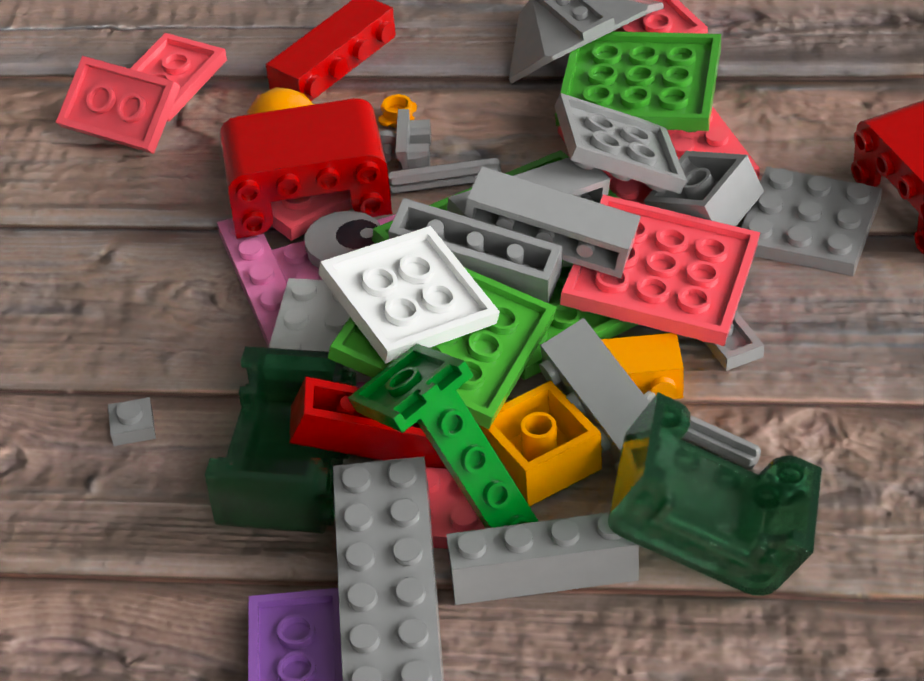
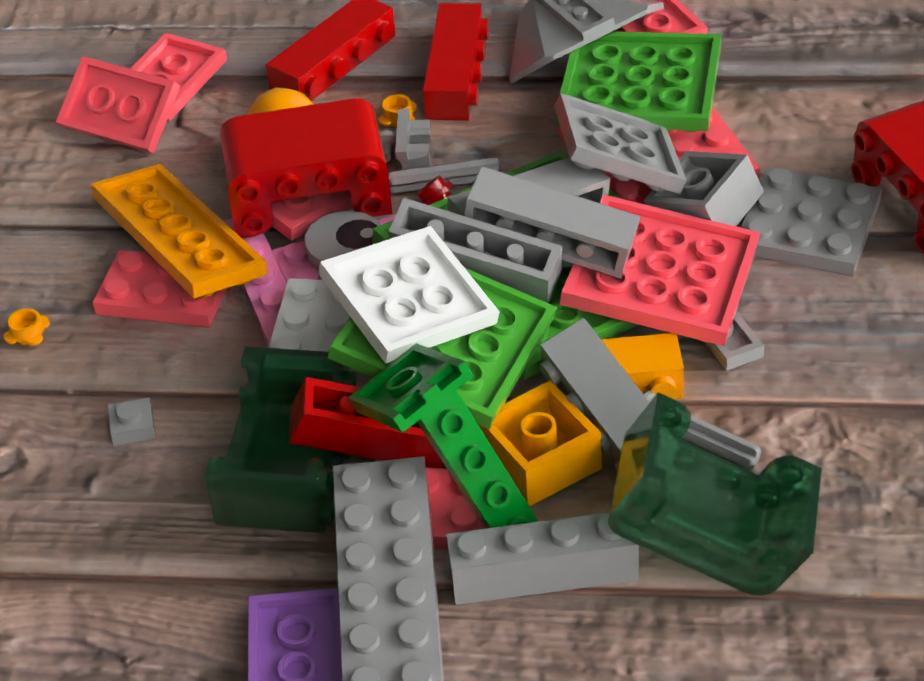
none -> light orange plate [3,308,50,346]
none -> light orange plate [91,164,267,298]
none -> coral plate [93,249,227,328]
none -> red plate [416,175,453,205]
none -> red brick [423,3,489,121]

